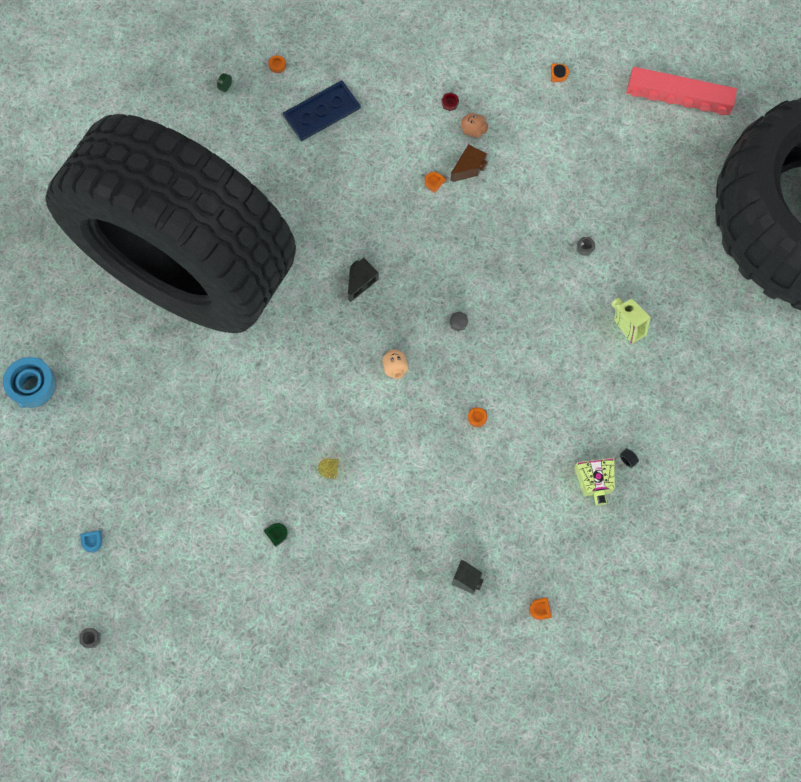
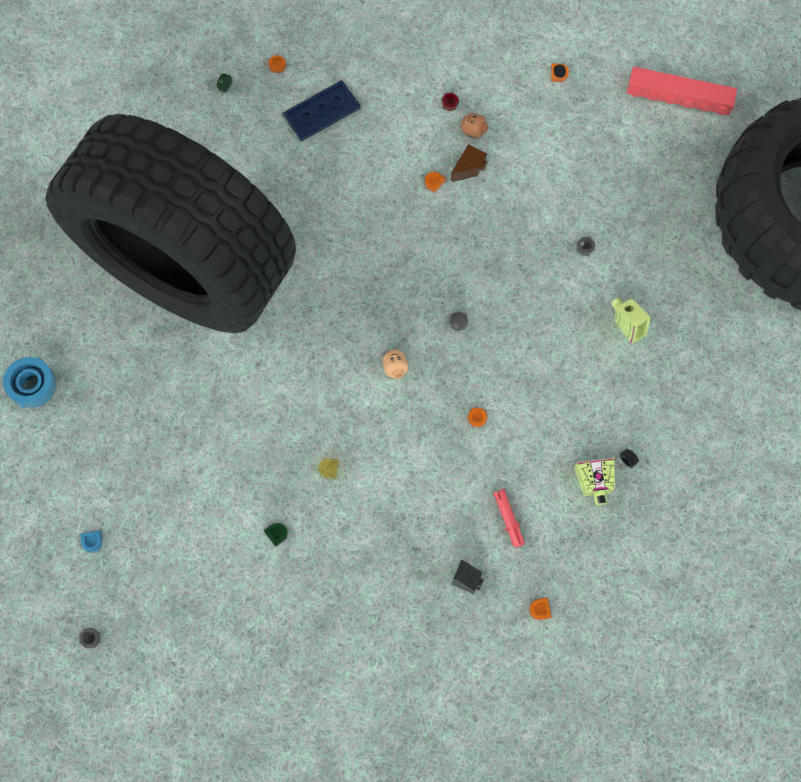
pearl dark grey slope [348,258,379,302] -> none
none -> coral axle [493,489,525,548]

